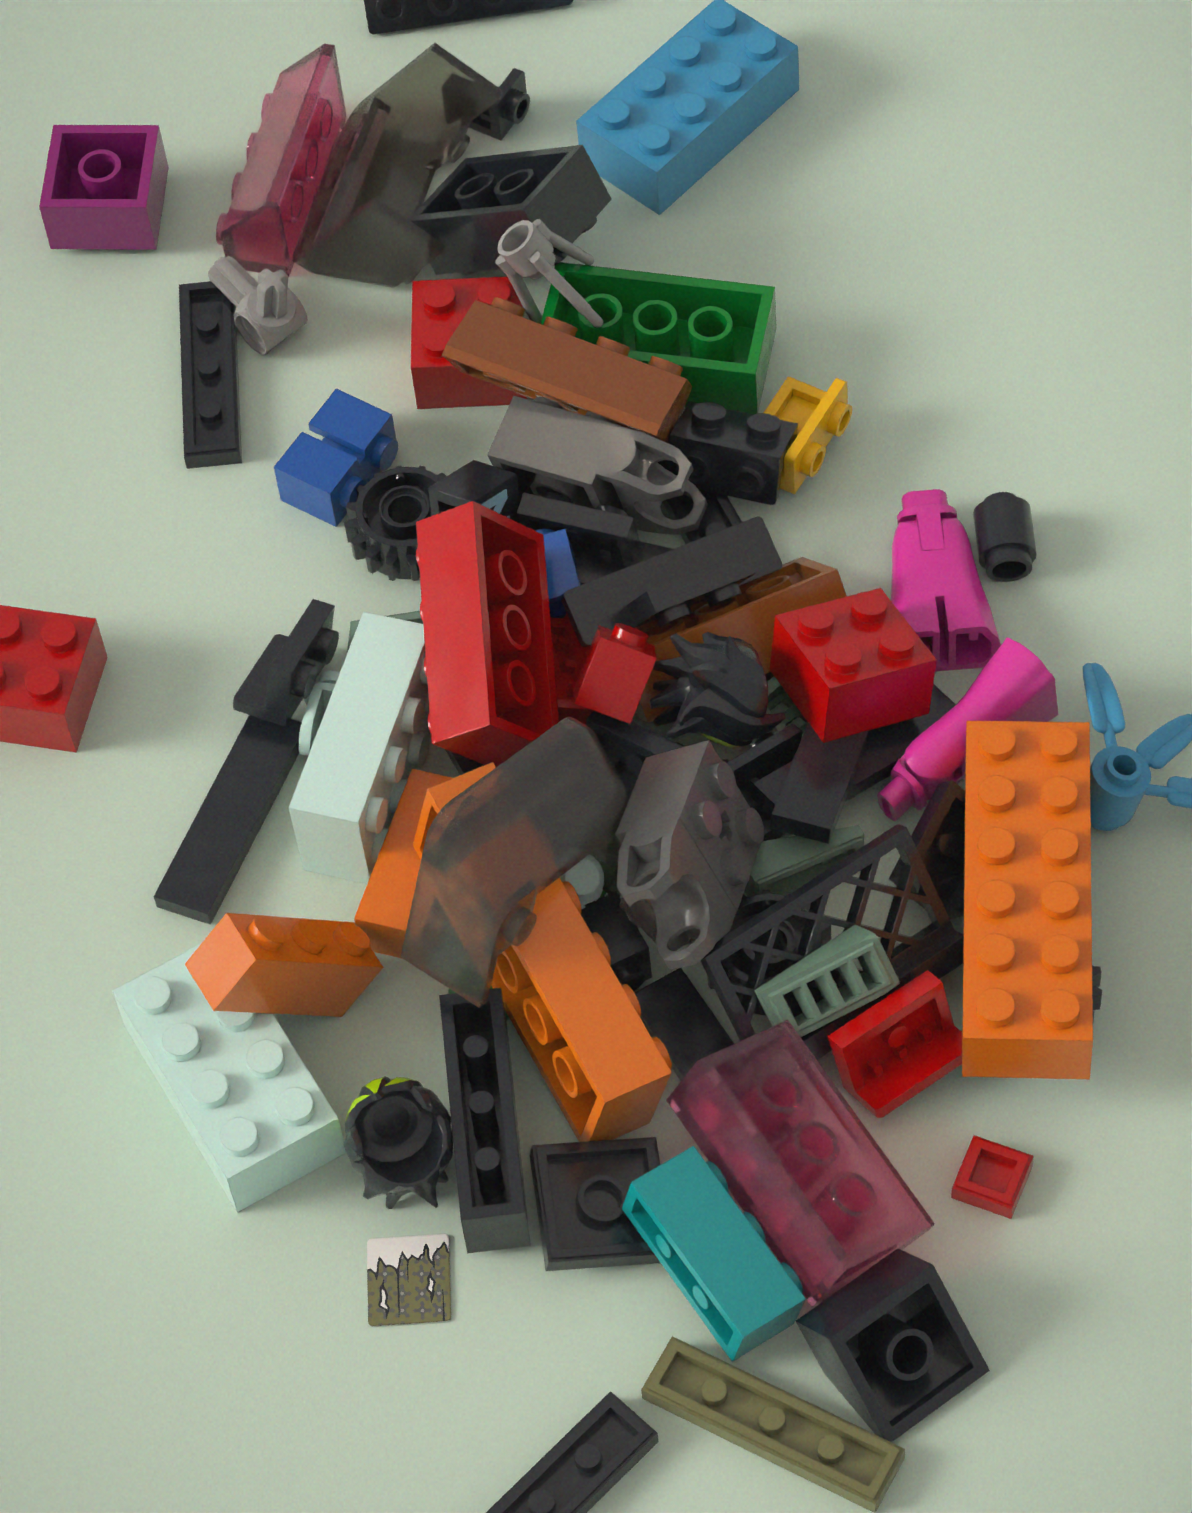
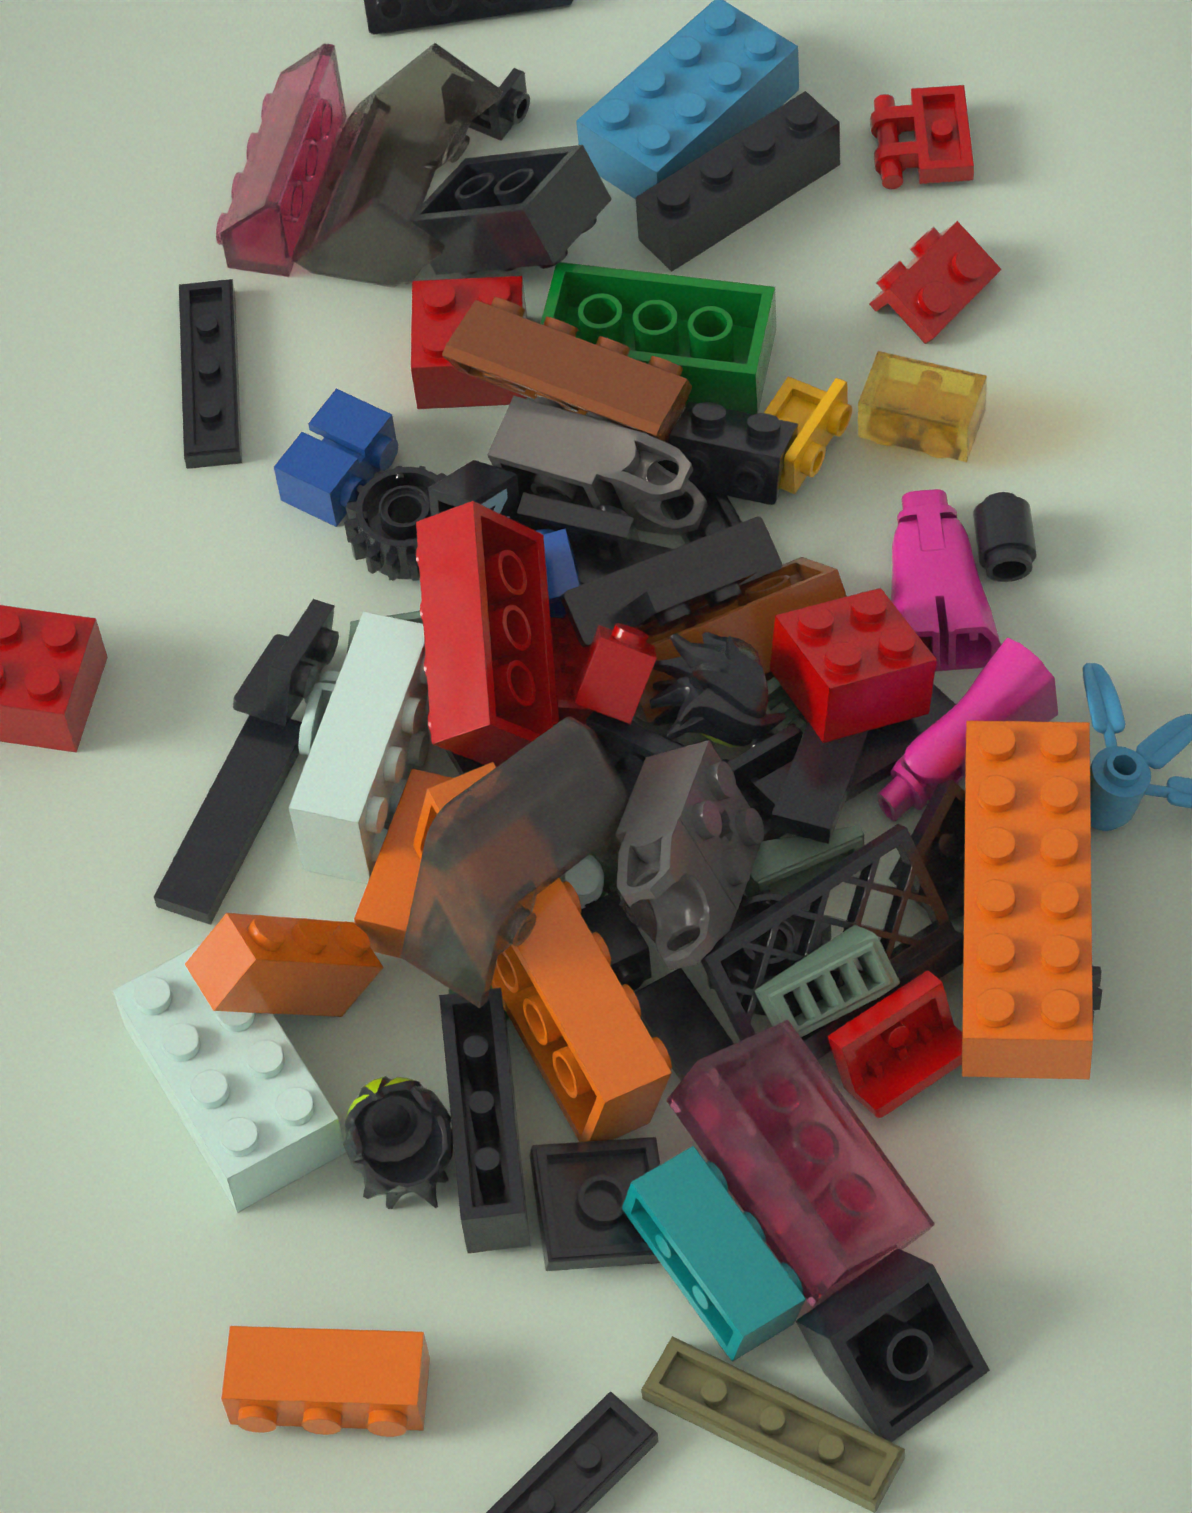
magenta brick [39,125,169,250] -> none
light grey axle [208,256,308,355] -> none
sticker [367,1234,451,1326] -> none
light grey plant [495,219,603,328] -> none
red tile [951,1135,1034,1219] -> none
none -> orange brick [221,1326,430,1437]
none -> black brick [635,91,840,272]
none -> clear yellow brick [858,351,987,462]
none -> red bracket [869,221,1002,344]
none -> red plate [870,85,974,189]

